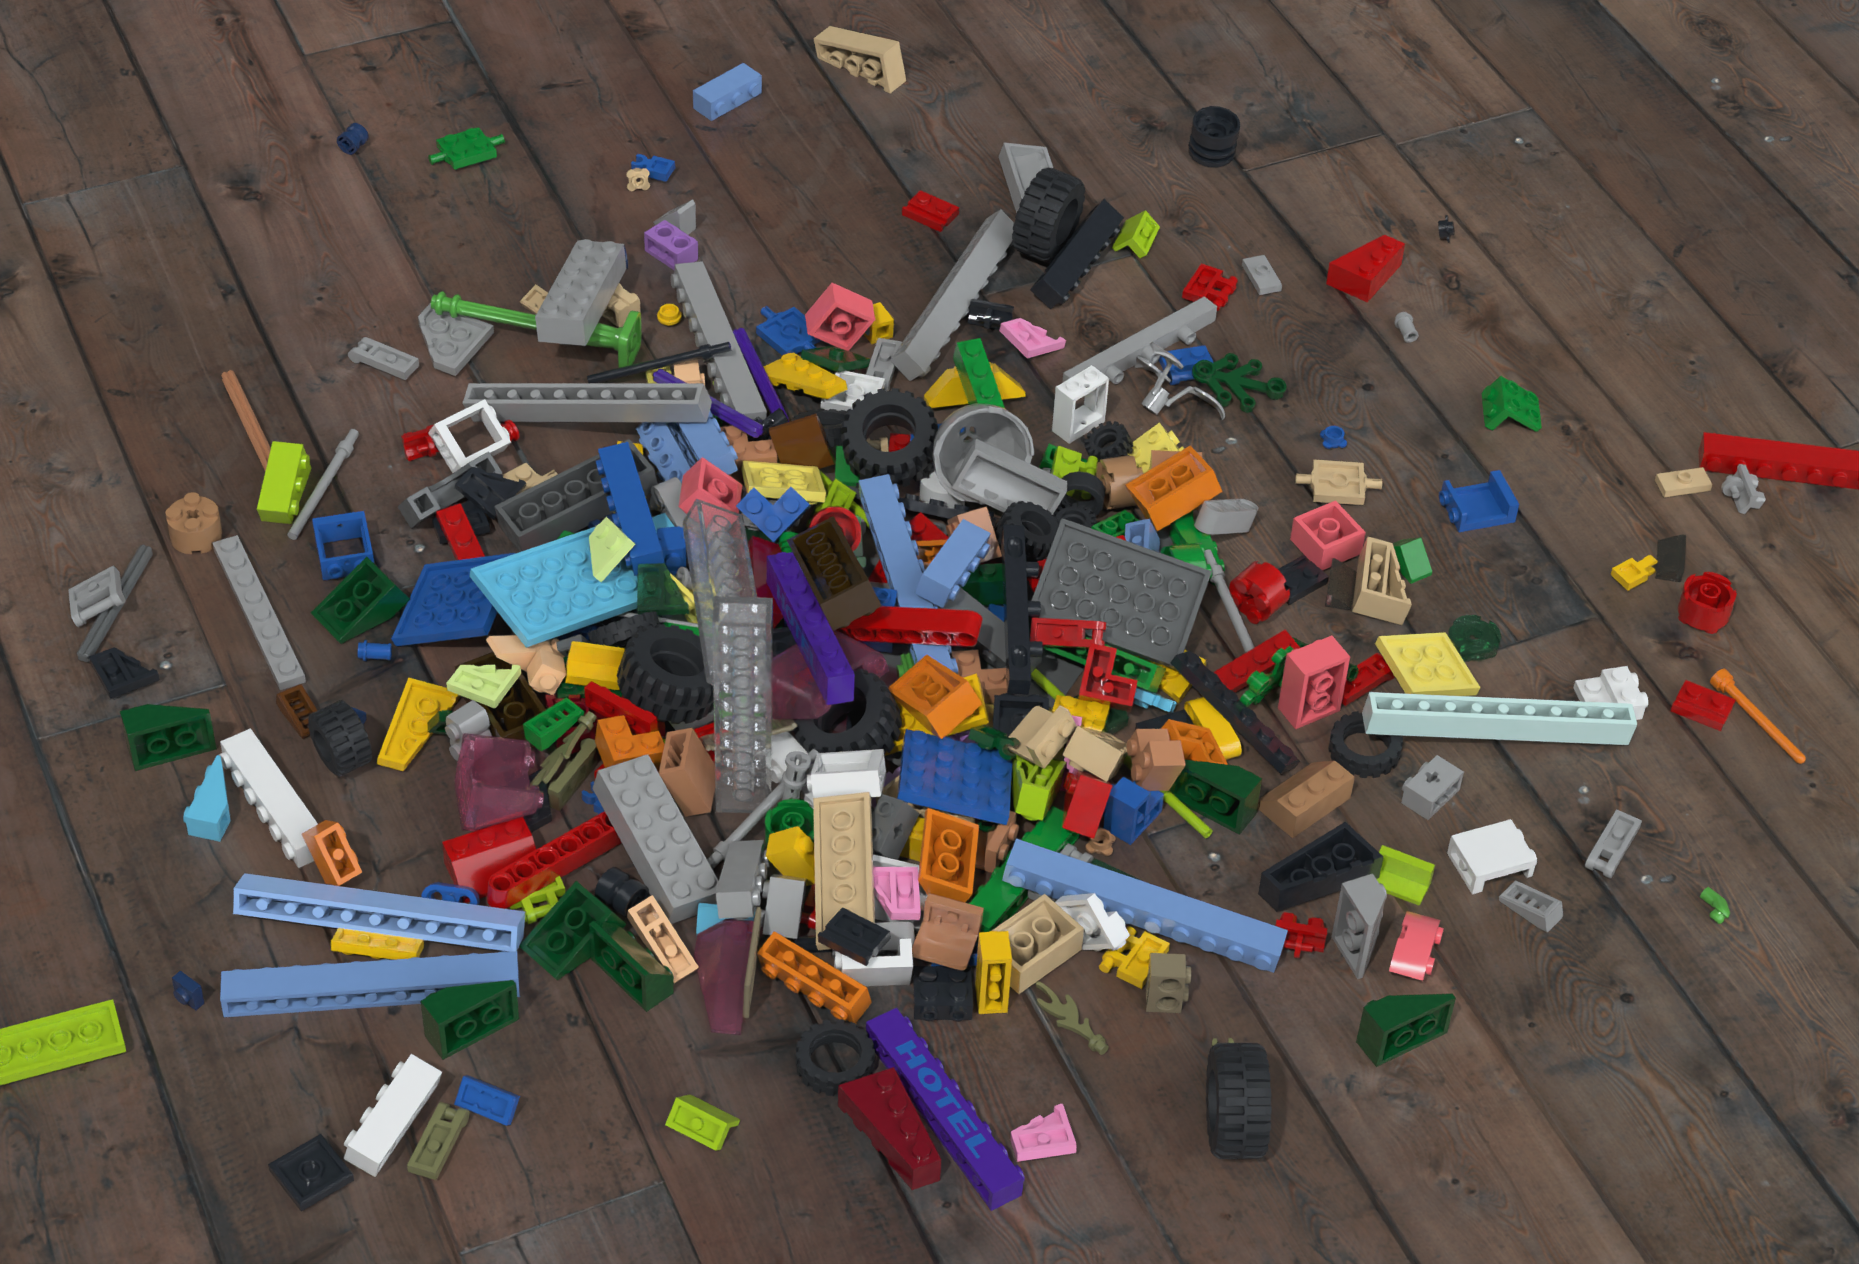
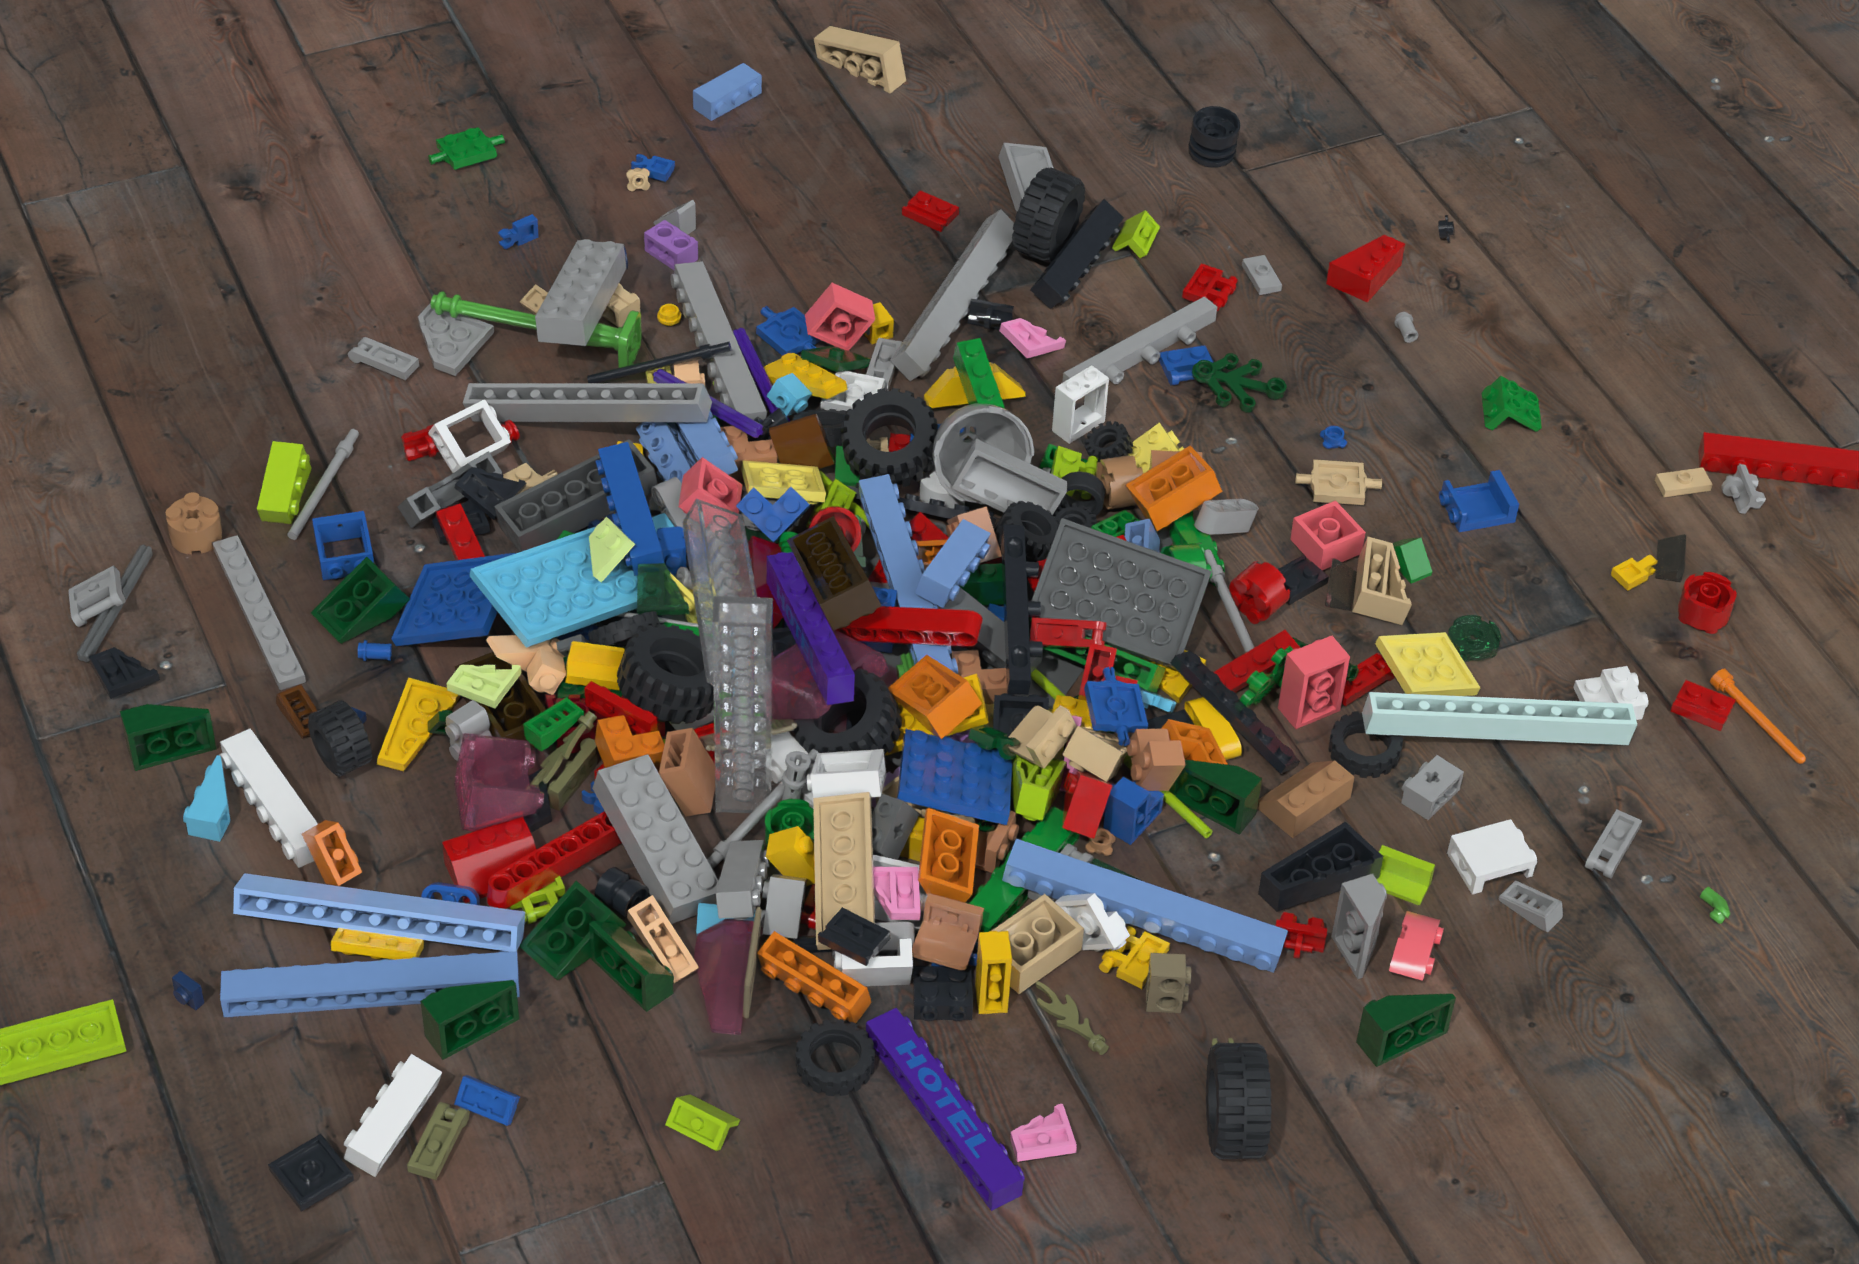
nougat axle [221,370,271,472] -> none
dark blue wheel [337,123,369,155] -> none
dark red wedge [838,1067,941,1190] -> none
light grey plant [1135,342,1225,420] -> none
none -> blue plate [498,214,539,249]
none -> medium azure brick [767,373,812,417]
none -> blue plate [1084,667,1148,746]

